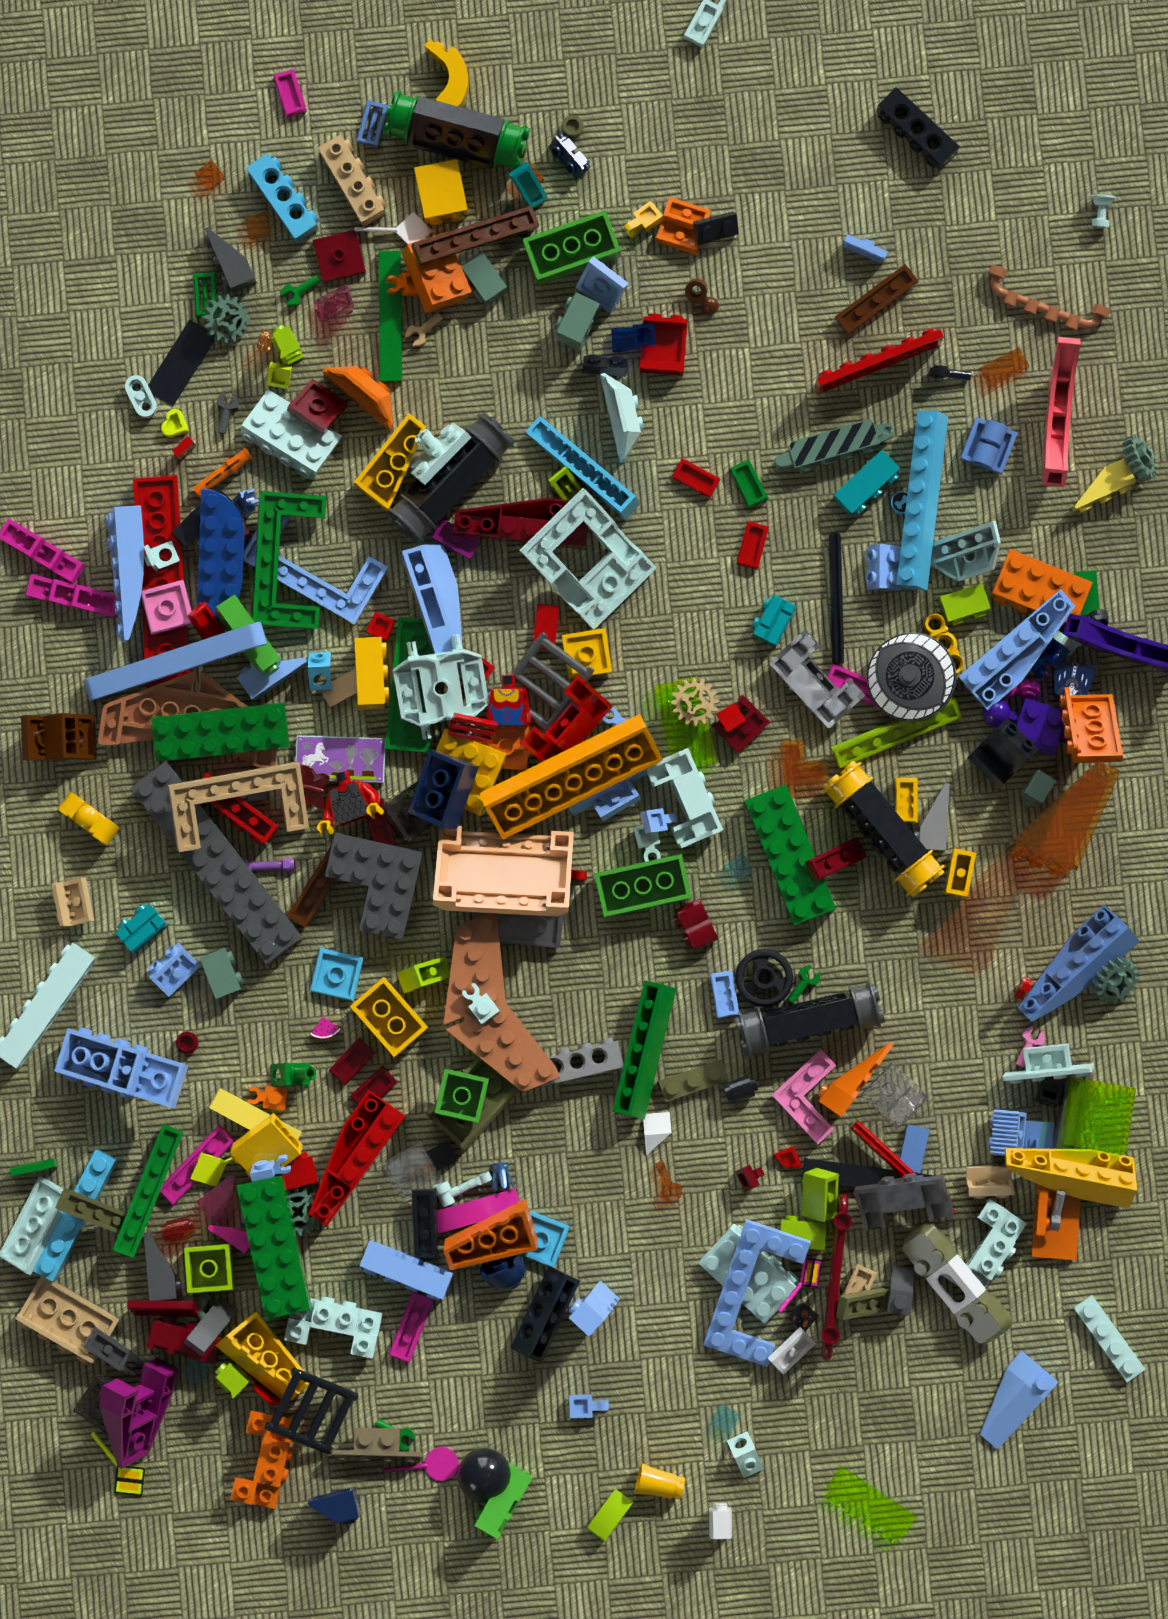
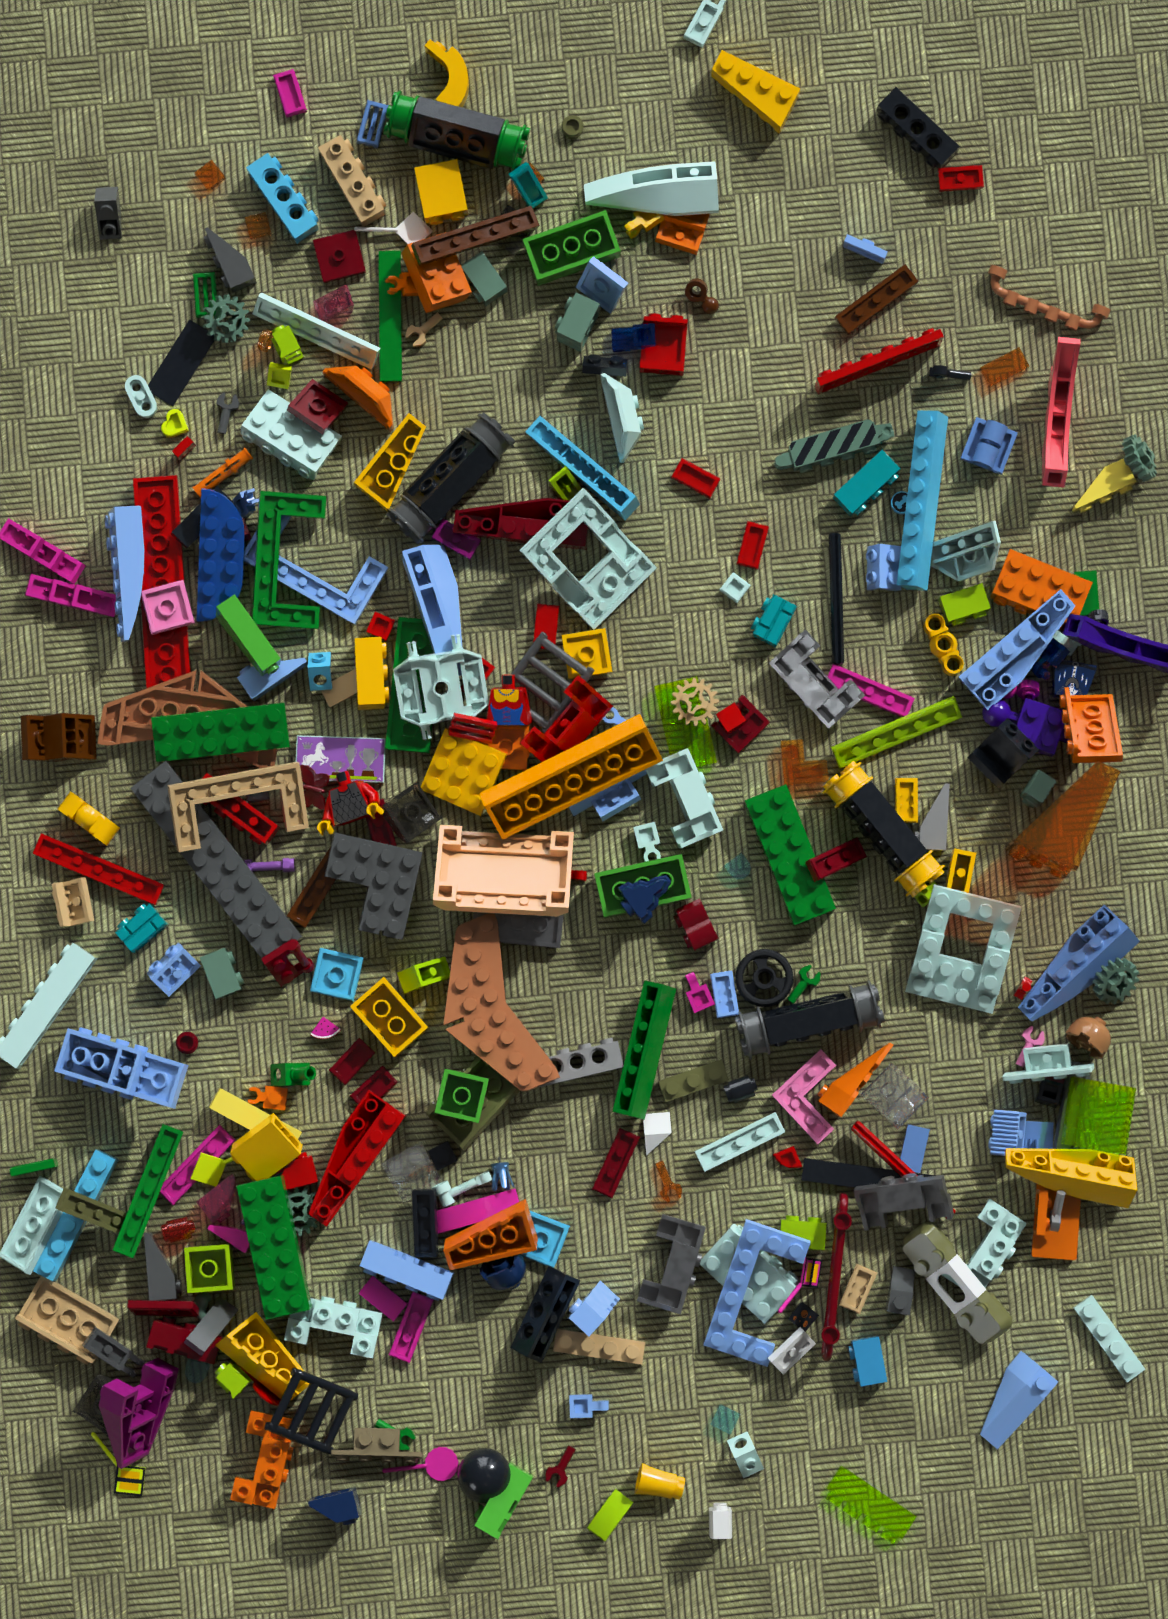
light blue beam [83,622,267,701] -> none
light aqua bracket [144,541,180,571] -> none
red tile [187,602,225,640] -> none
light blue plate [250,1155,291,1182] -> none
green bar [280,275,320,306] -> none
light aqua plate [407,423,471,485] -> none
dark blue slope [408,749,479,829] -> none
light aqua plate [462,983,500,1025] -> none
dark blue hinge [549,134,591,180] -> none
light blue plate [641,808,678,834] -> none
black plate [693,211,739,245] -> none
green tile [729,459,768,509] -> none
dark red tile [735,1165,765,1192] -> none
lime brick [801,1168,839,1222] -> none
olive plate [836,1287,889,1320] -> none
dish [867,633,957,722] -> none
tan bracket [966,1165,1014,1199] -> none
light aqua piece [1090,194,1117,228] -> none
none -> red plate [32,833,165,905]
none -> dark grey slope [94,187,122,240]
none -> light aqua plate [253,293,380,369]
none -> dark red plate [261,939,315,987]
none -> dark pink tile [359,1276,408,1322]
none -> dark red bar [546,1445,576,1487]
none -> tan plate [553,1329,645,1365]
none -> light aqua wedge [584,162,719,216]
none -> dark red tile [592,1128,640,1198]
none -> dark blue rock [618,875,671,924]
none -> flat silver bracket [637,1214,706,1315]
none -> dark pink plate [685,972,715,1013]
none -> light aqua plate [695,1112,785,1172]
none -> yellow wedge [711,50,800,134]
none -> light aqua tile [720,572,751,603]
none -> dark azure brick [848,1336,888,1387]
none -> light aqua piece [905,884,1021,1014]
none -> lime piece [914,881,937,907]
none -> red plate [938,165,984,192]
none -> medium nougat cylinder [1066,1016,1111,1059]

